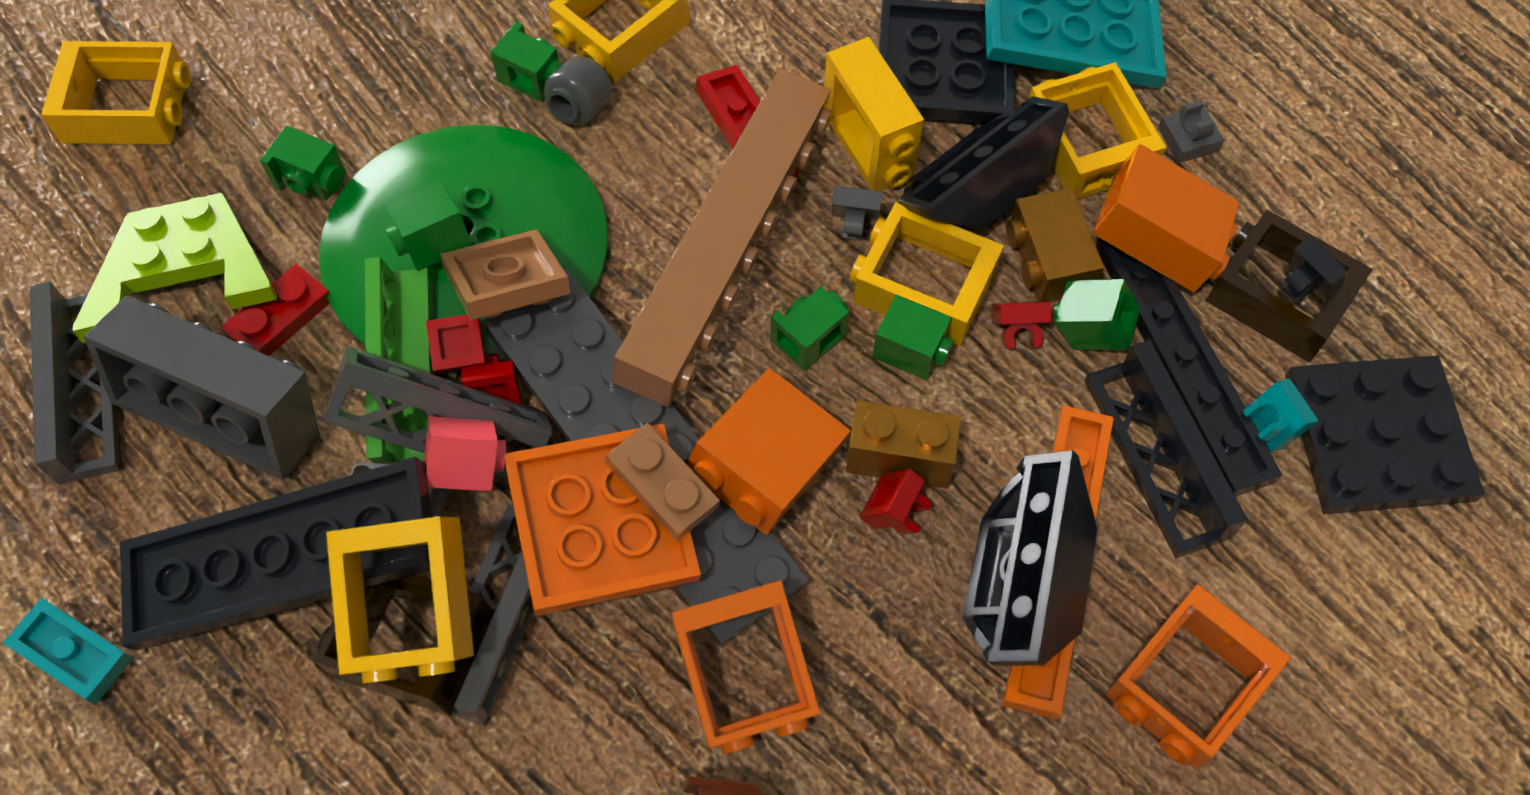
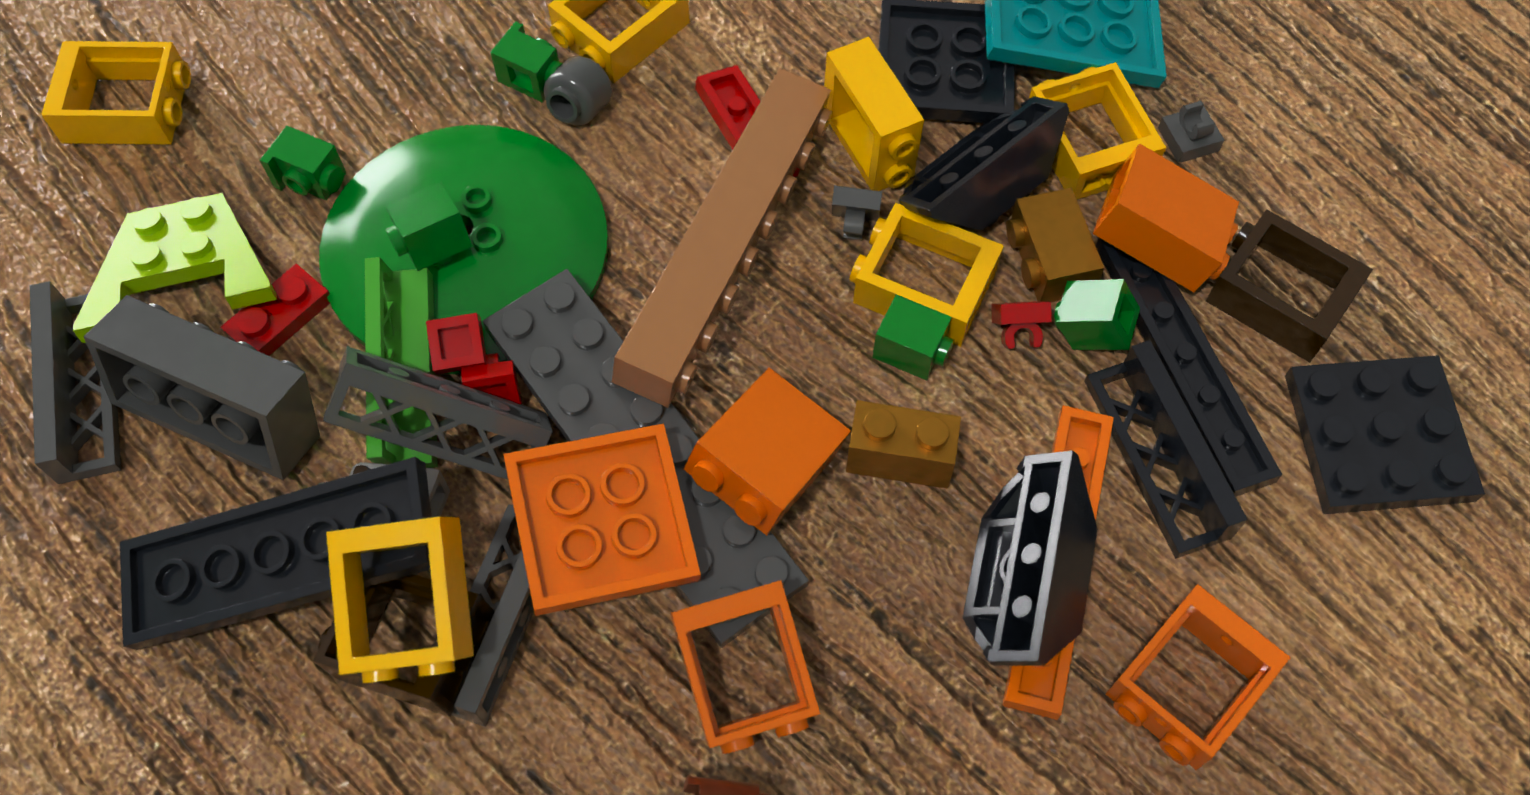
teal plate [3,597,133,705] -> none
coral brick [423,416,506,491] -> none
medium nougat plate [440,229,570,321] -> none
medium nougat plate [605,422,720,542] -> none
green brick [770,286,849,372] -> none
red tile [859,468,931,534] -> none
teal tile [1243,379,1319,452] -> none
black tile [1282,236,1348,303] -> none

